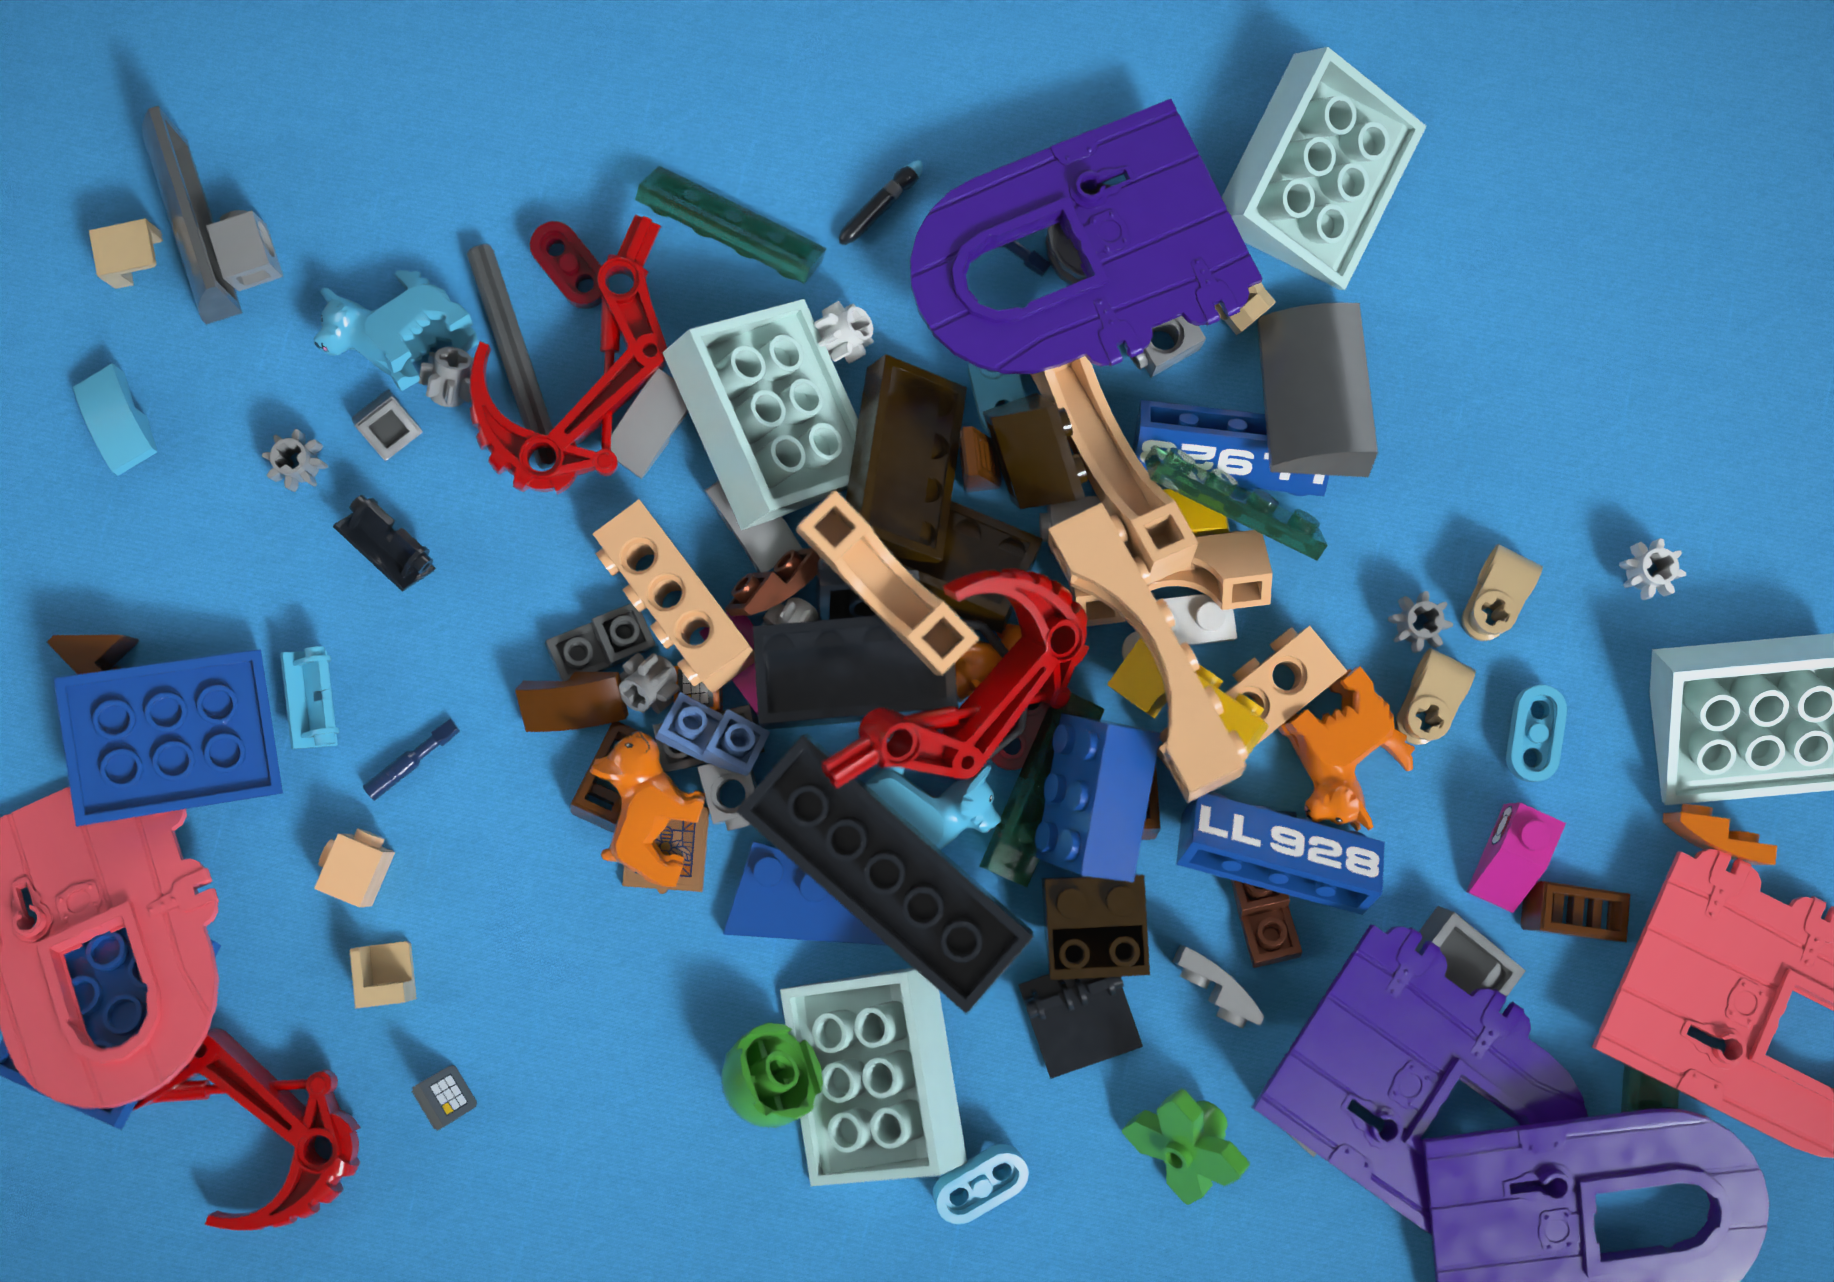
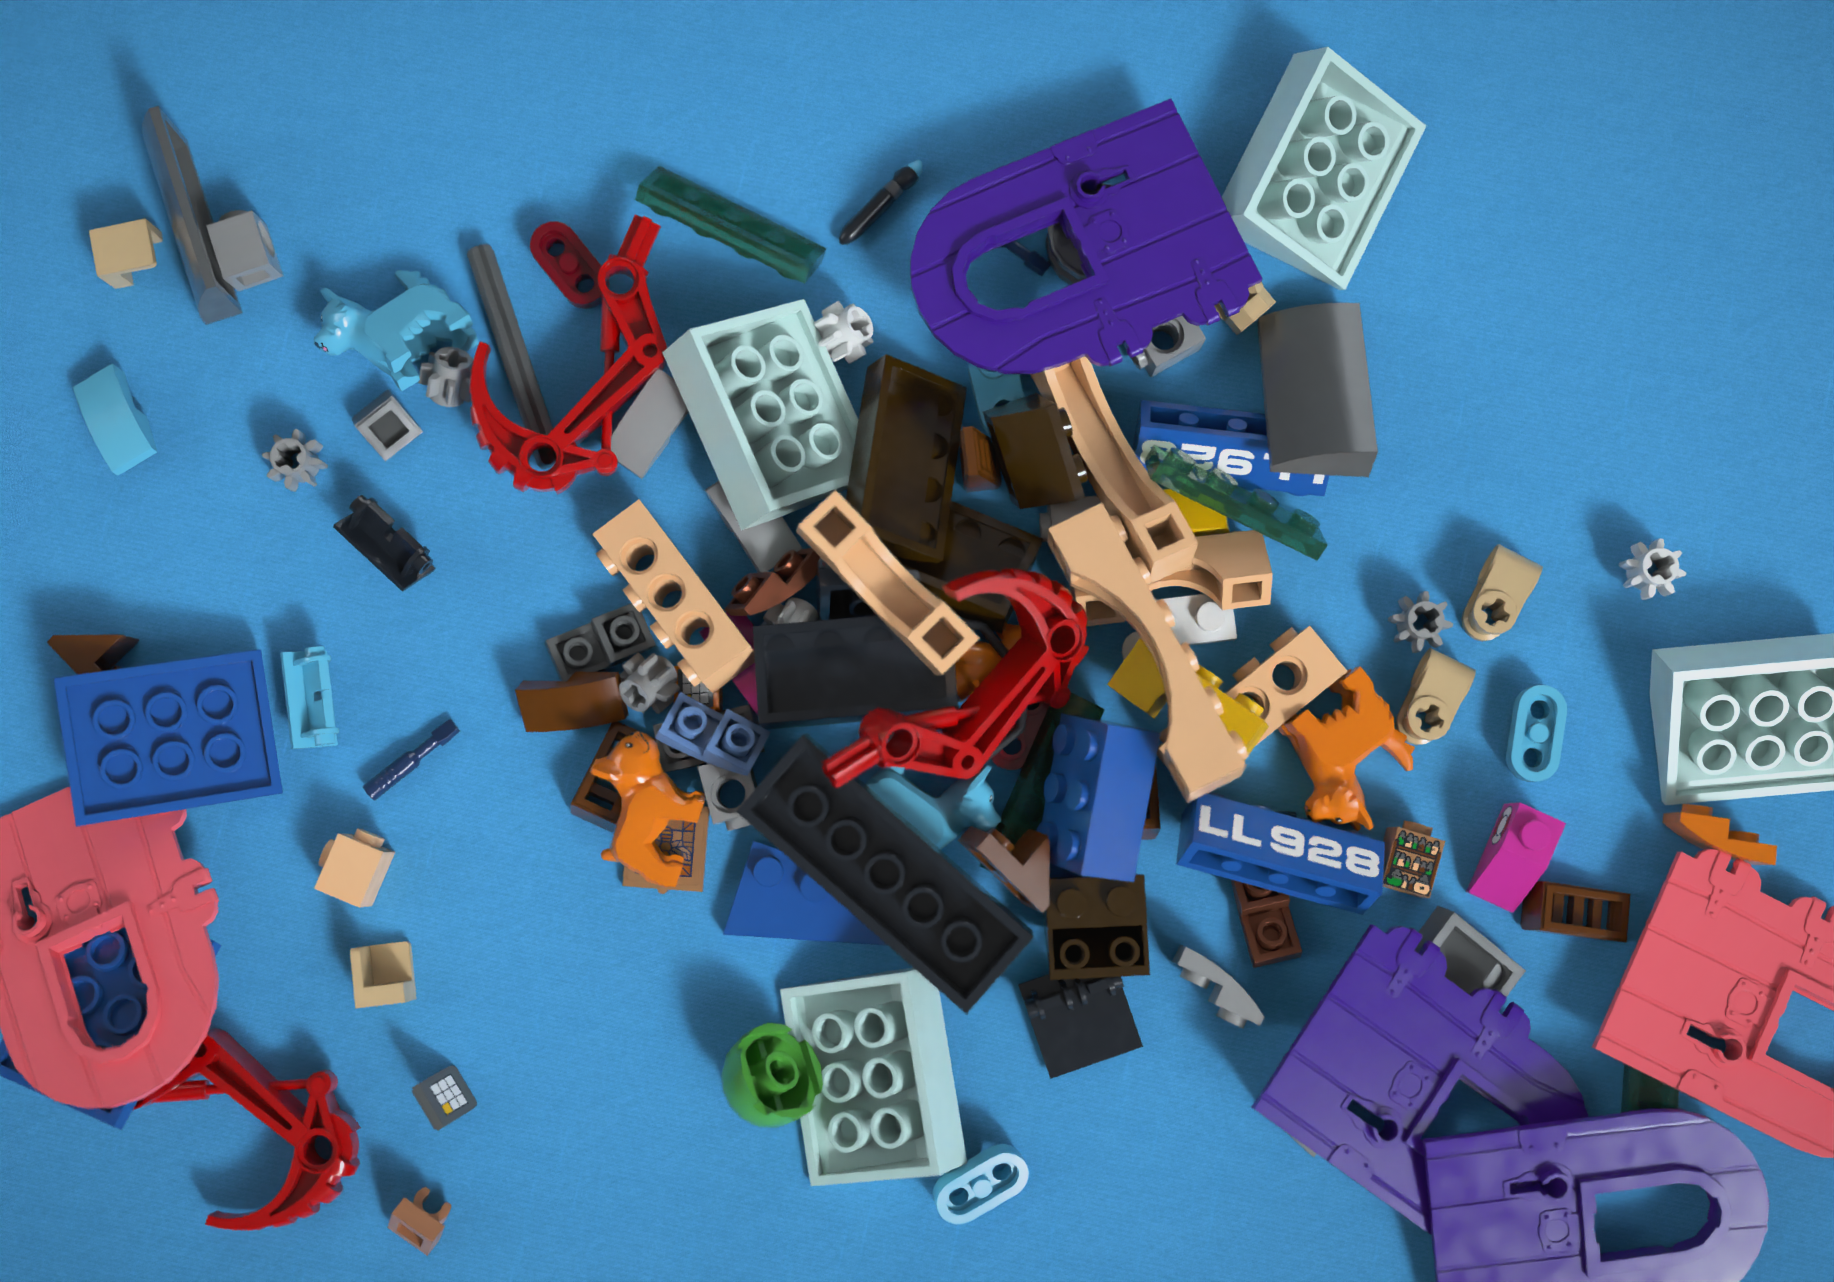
bright green plant [1122,1089,1250,1205] -> none
none -> nougat tile [387,1187,451,1256]
none -> reddish brown slope [958,826,1050,913]
none -> brick [1383,820,1445,898]

